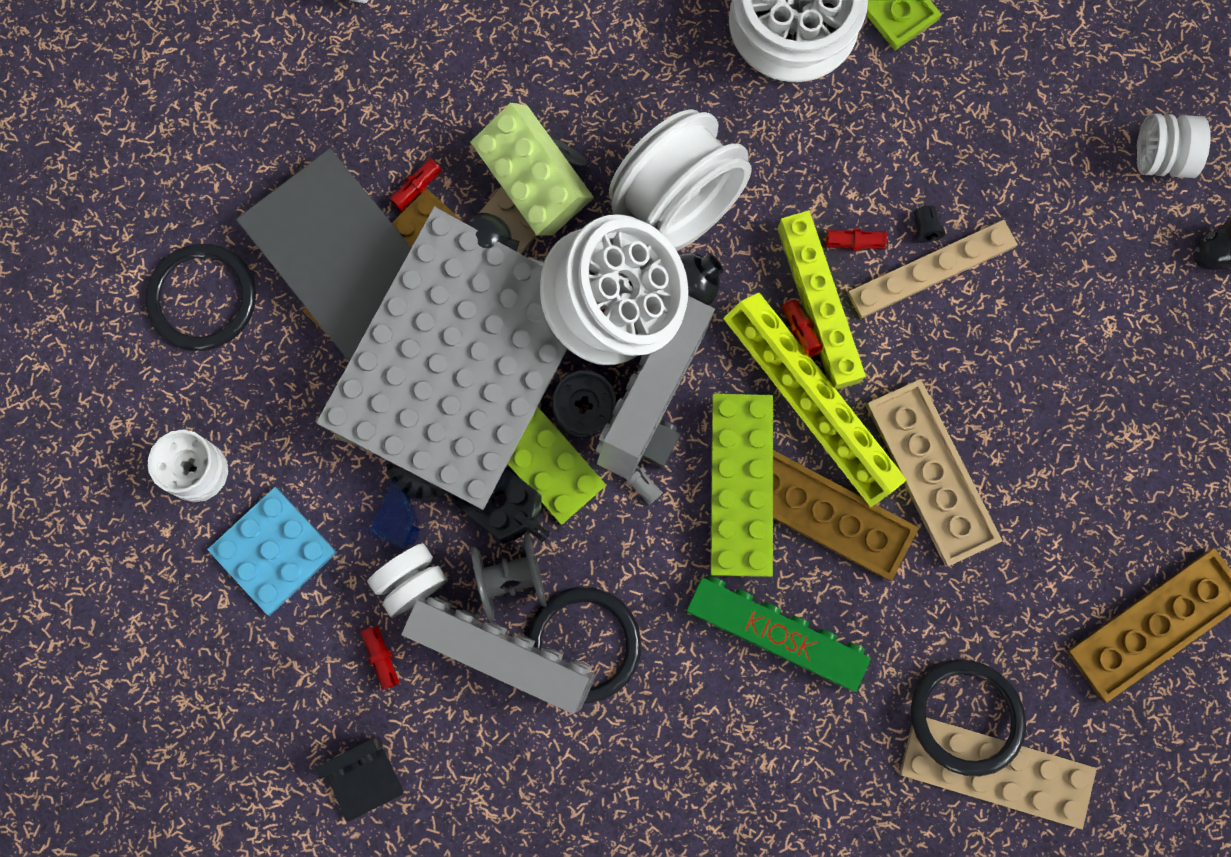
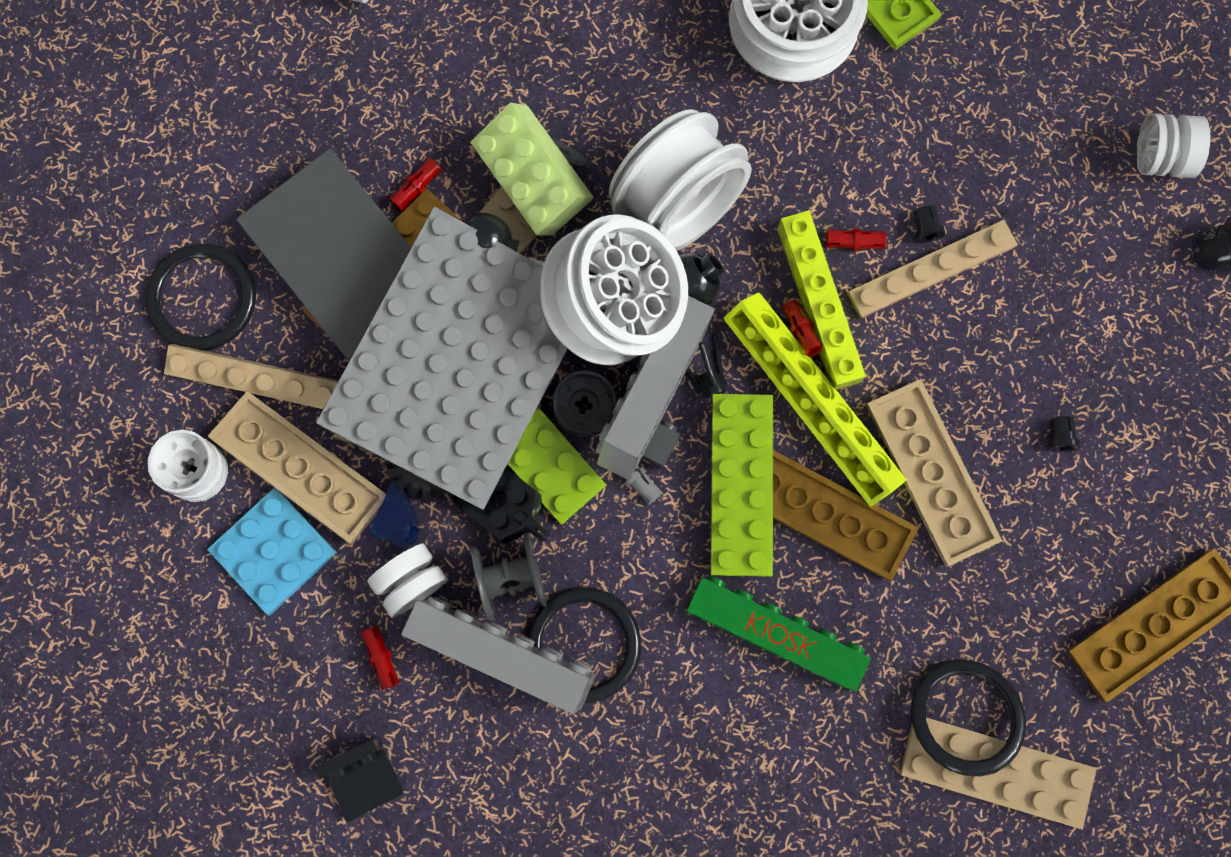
none -> tan plate [164,344,339,409]
none -> tan plate [207,391,389,545]
none -> black plant [685,334,727,399]
none -> black bush [1049,416,1081,452]

